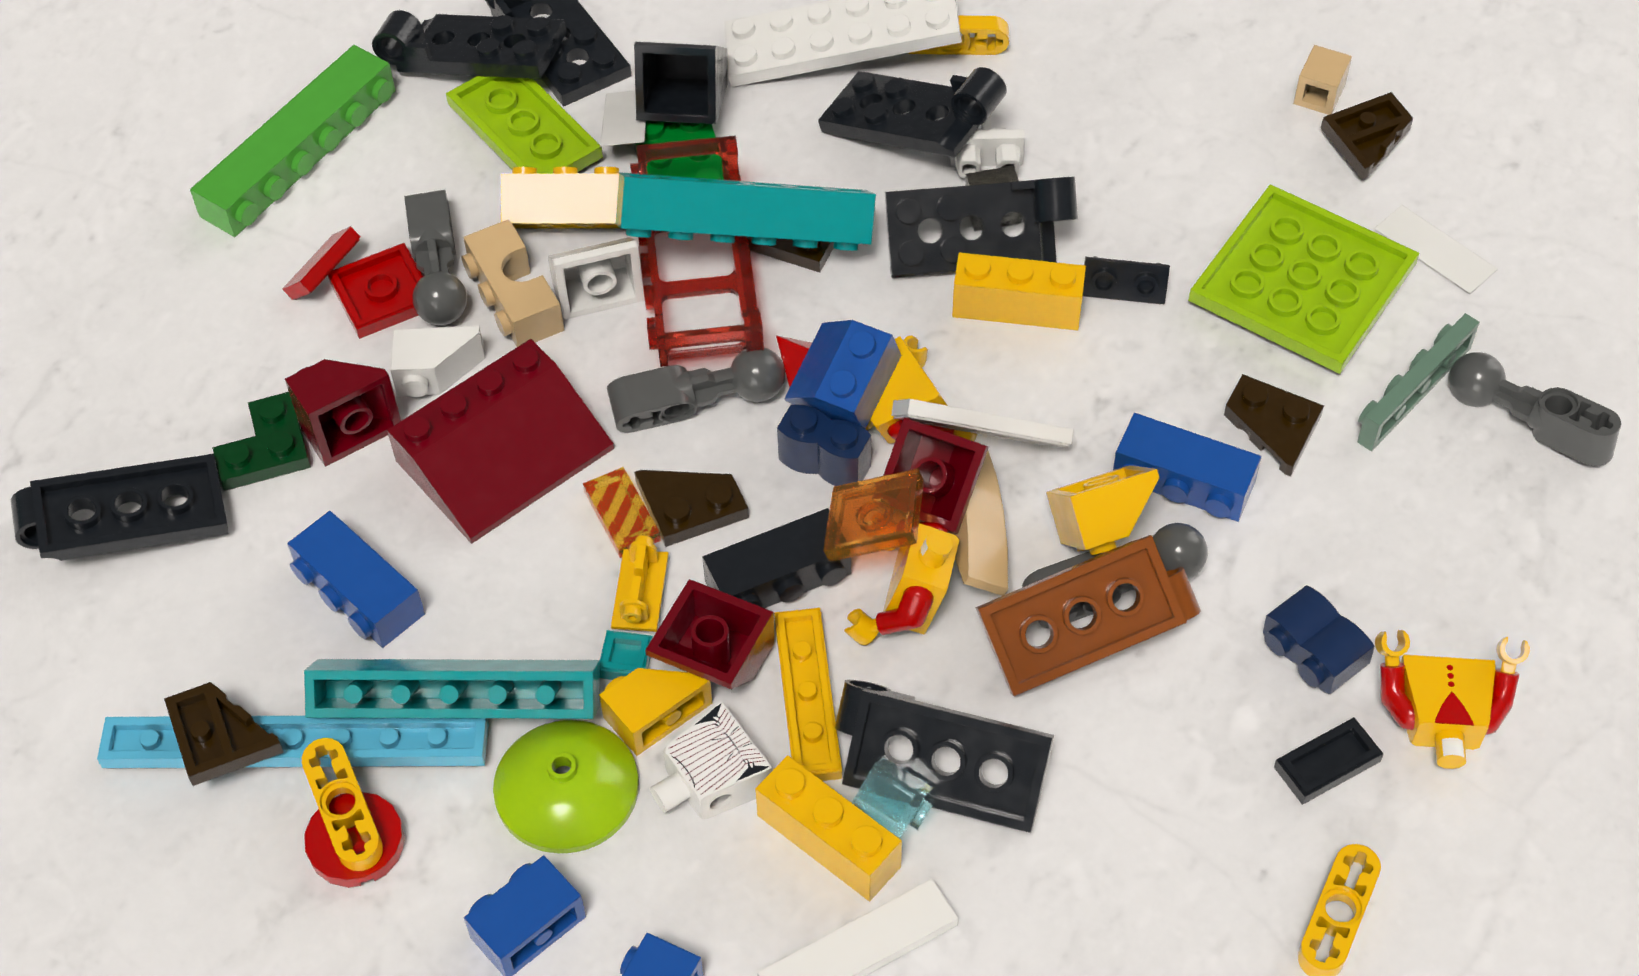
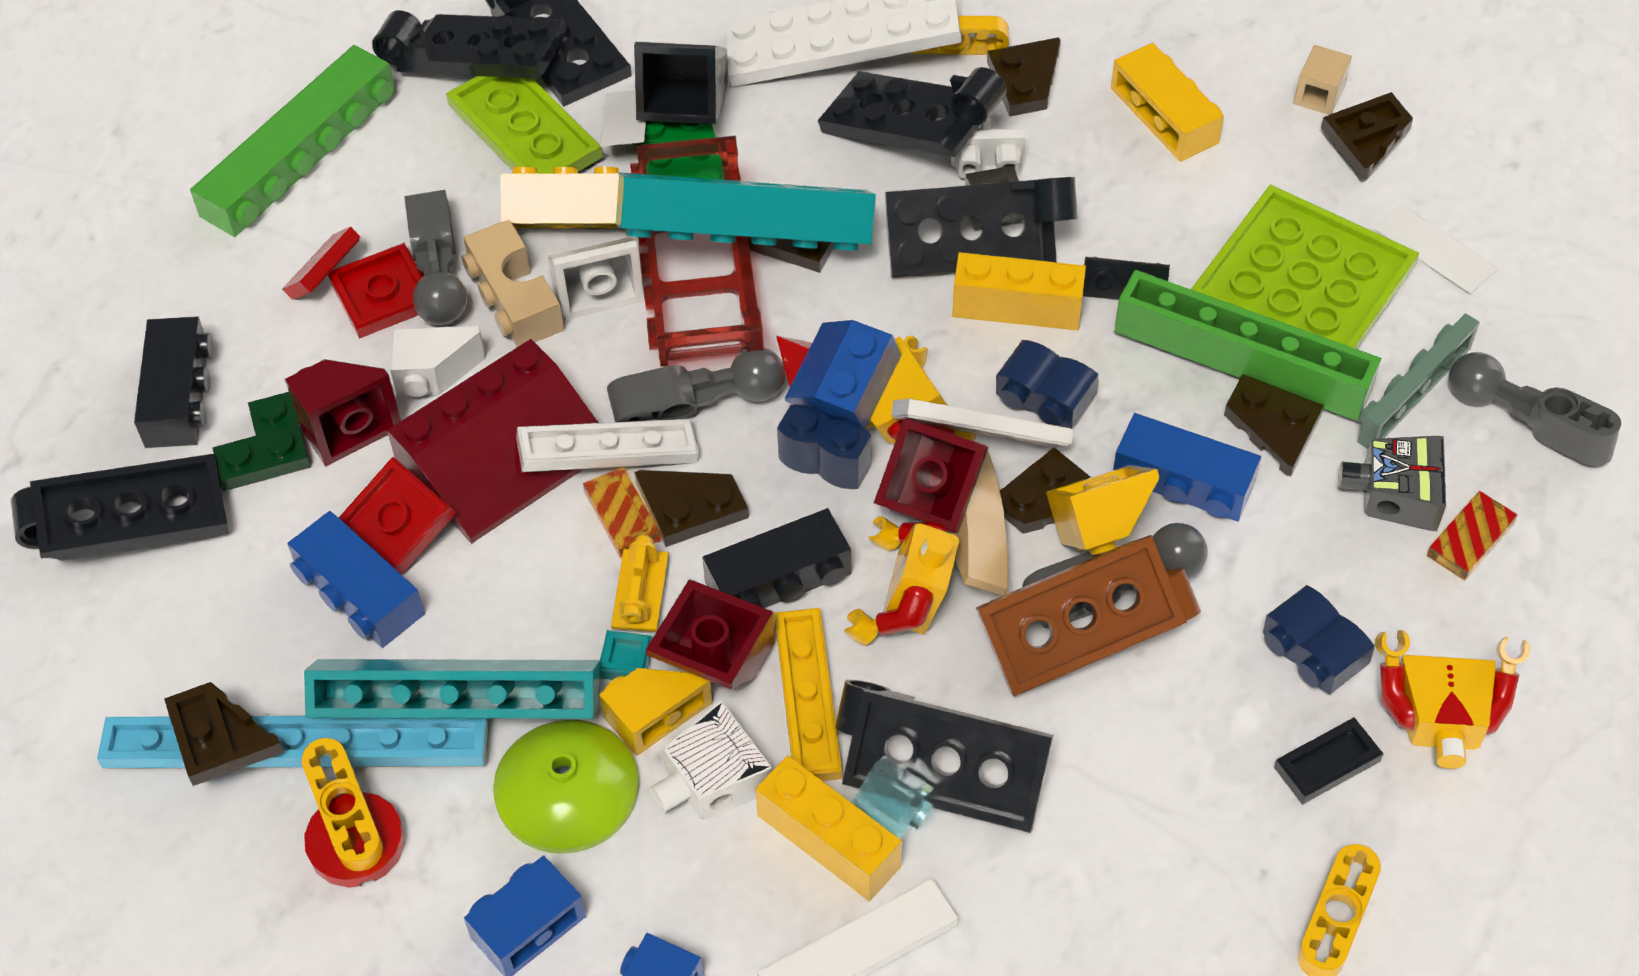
clear orange tile [823,468,924,562] -> none
none -> black brick [134,316,213,448]
none -> red tile [338,456,457,575]
none -> white tile [516,419,699,472]
none -> dark brown wing [987,37,1061,117]
none -> dark blue brick [996,340,1098,429]
none -> dark brown wing [1000,447,1091,534]
none -> yellow brick [1111,42,1224,162]
none -> bright green brick [1114,270,1382,421]
none -> torso [1338,436,1446,531]
none -> tile [1426,490,1518,581]

